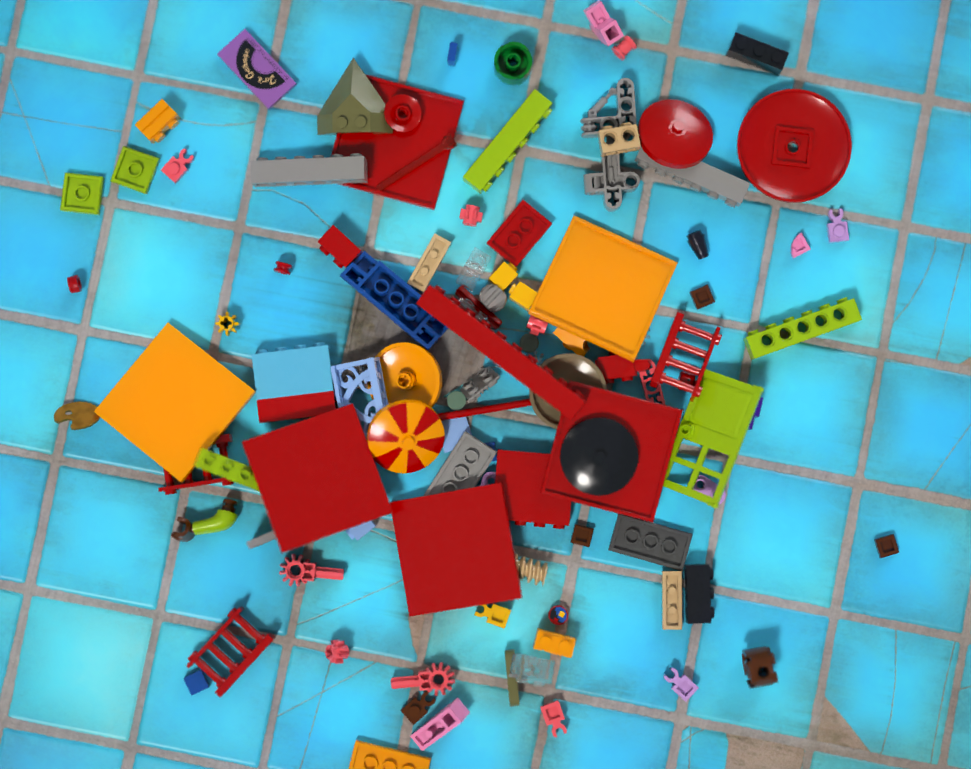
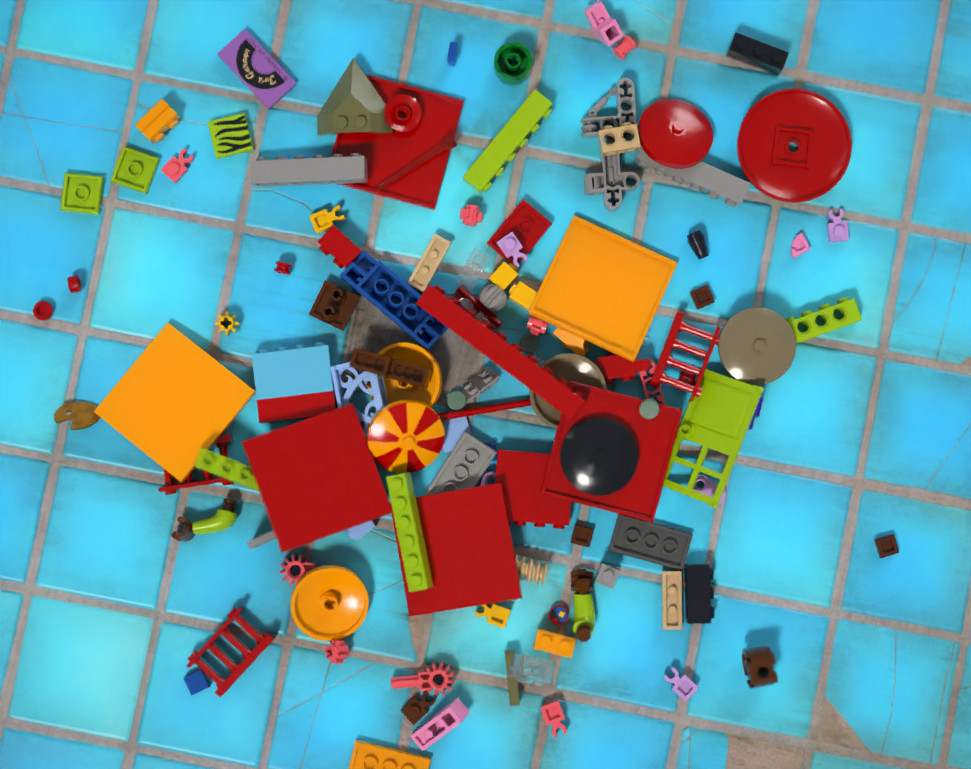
none -> red tile [33,301,54,321]
none -> lime tile [208,113,254,159]
none -> light orange dish [290,565,369,641]
none -> yellow plate [309,205,345,234]
none -> reddish brown plate [309,280,360,331]
none -> reddish brown slope [349,348,432,389]
none -> lime brick [386,472,433,592]
none -> lavender plate [496,232,528,268]
none -> piece [571,569,595,642]
none -> light grey brick [593,563,620,589]
none -> sand green tile [639,398,659,419]
none -> dark tan dish [718,307,796,385]

